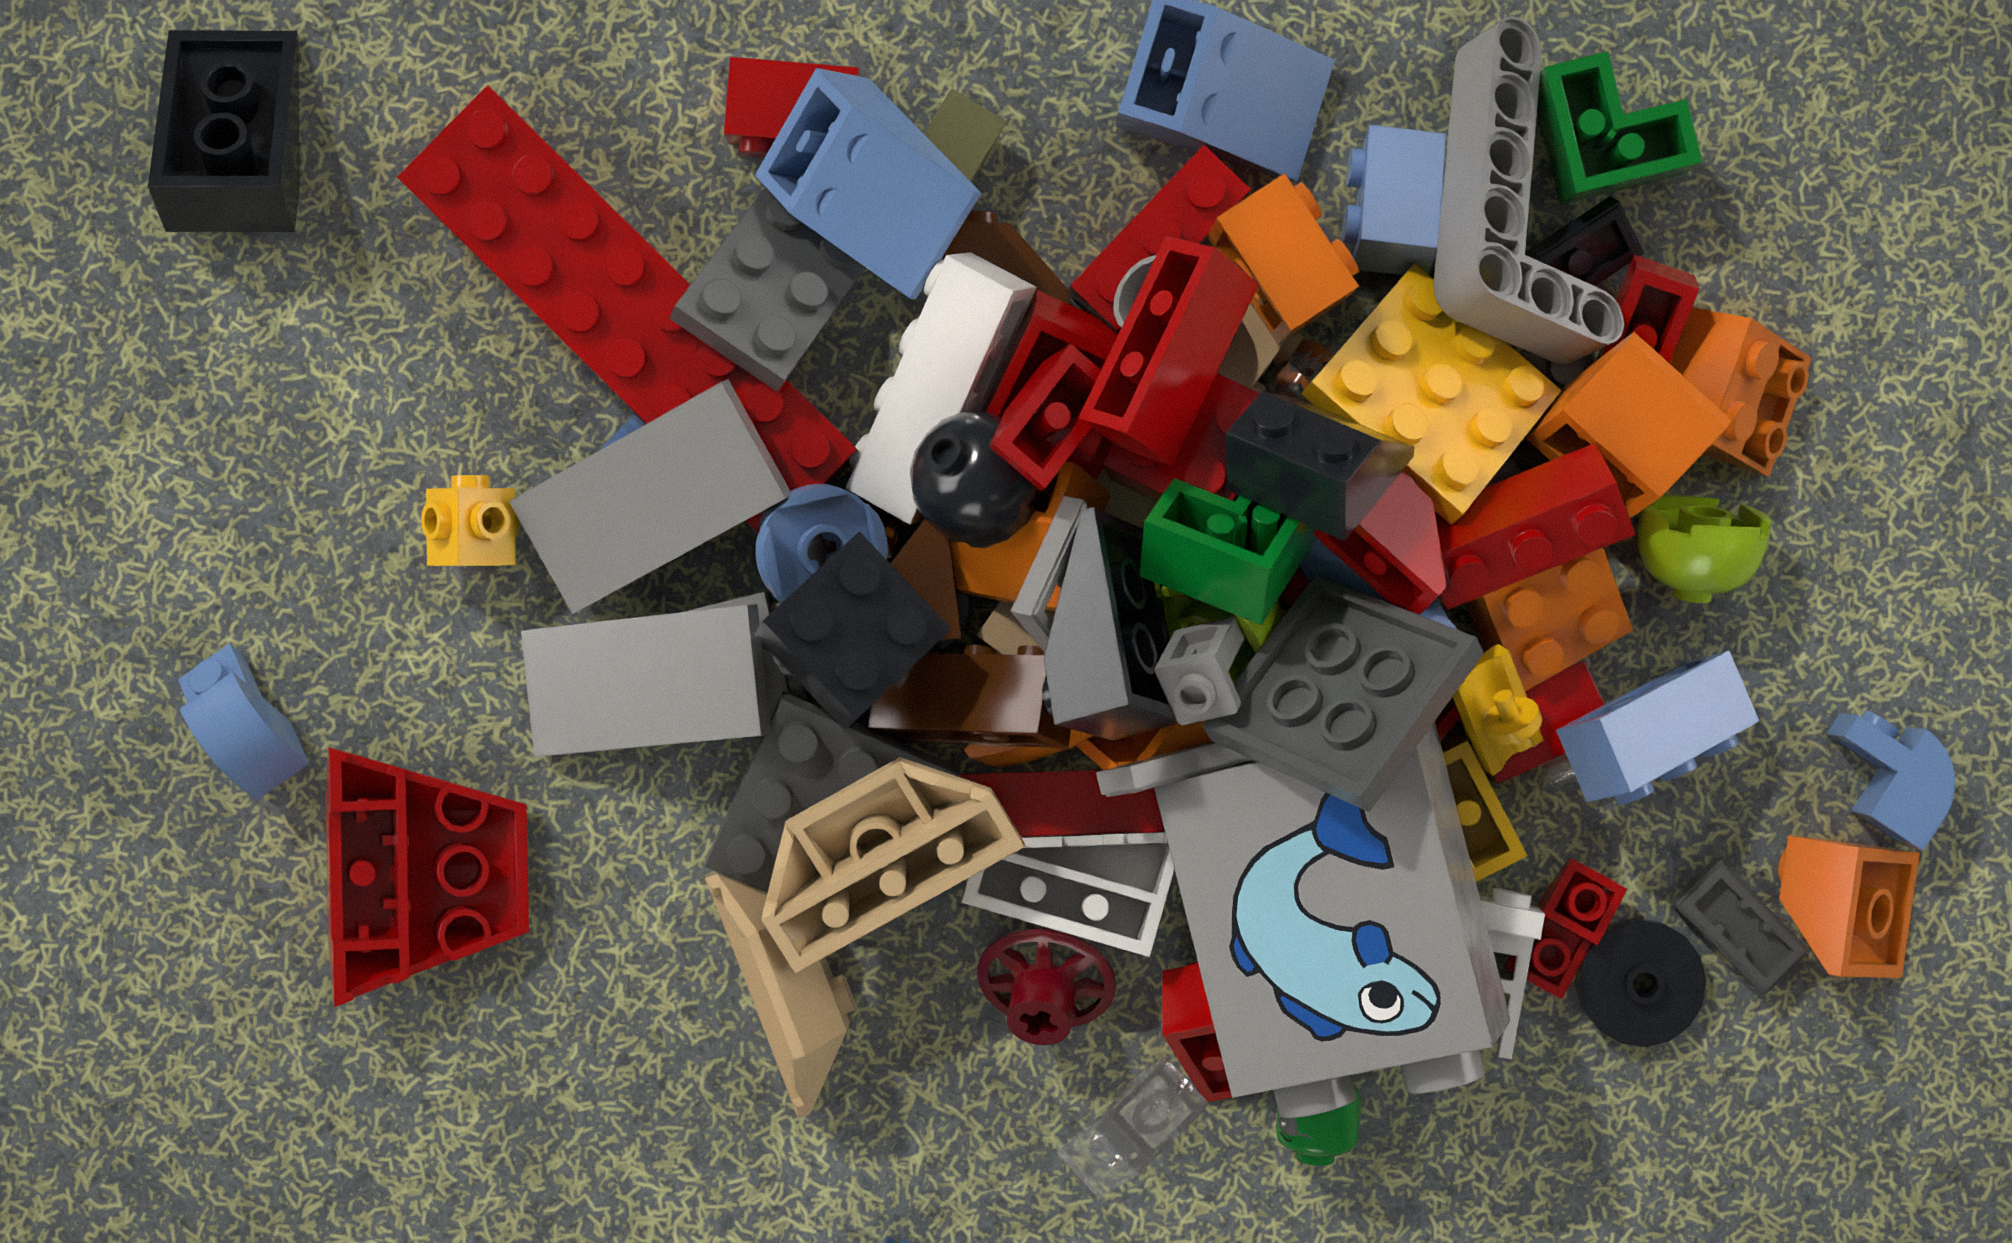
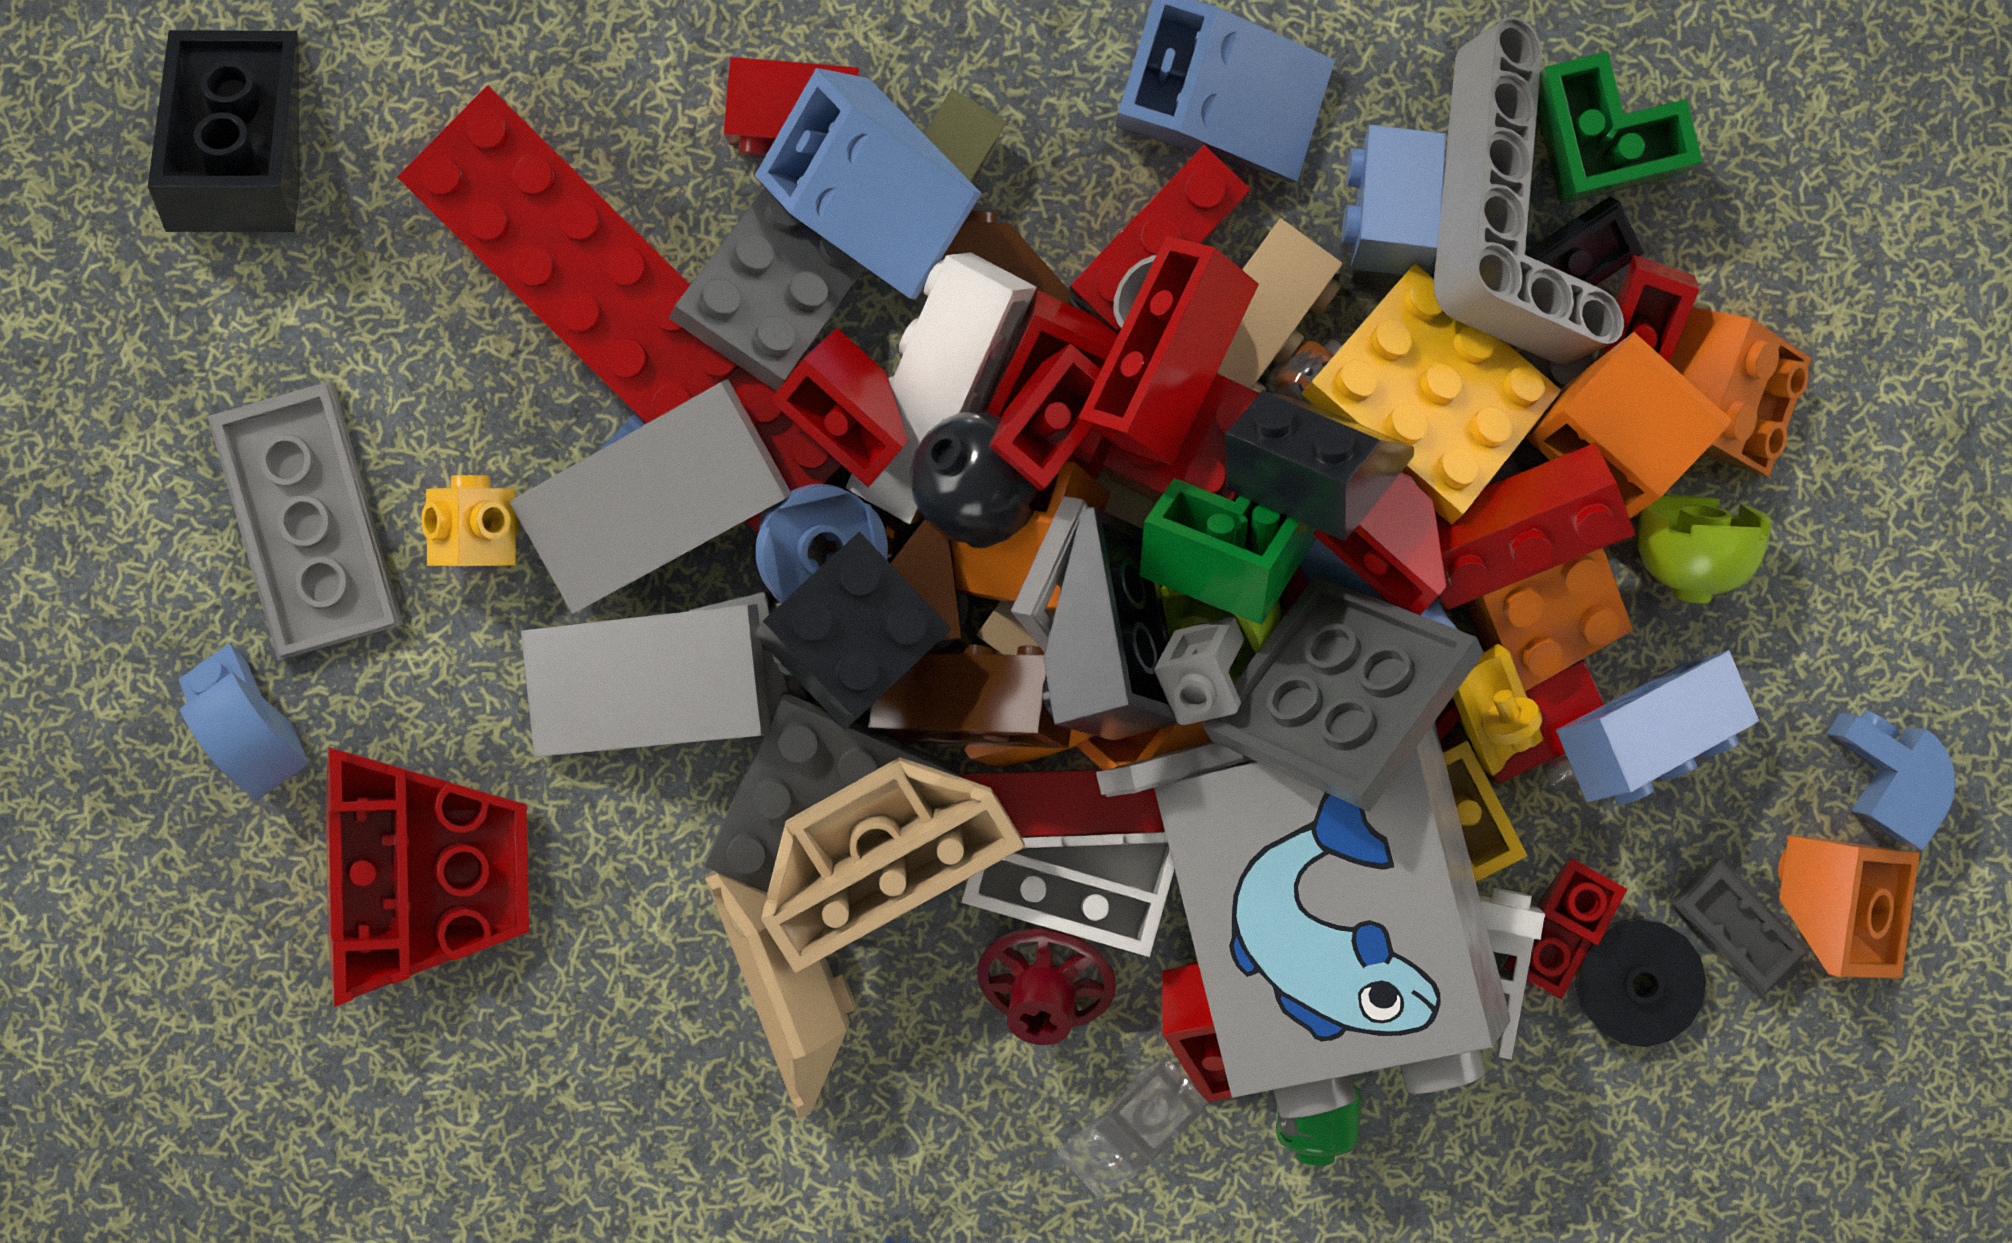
orange brick [1207,173,1359,345] -> none
none -> light grey tile [207,381,404,661]
none -> red slope [770,328,909,488]

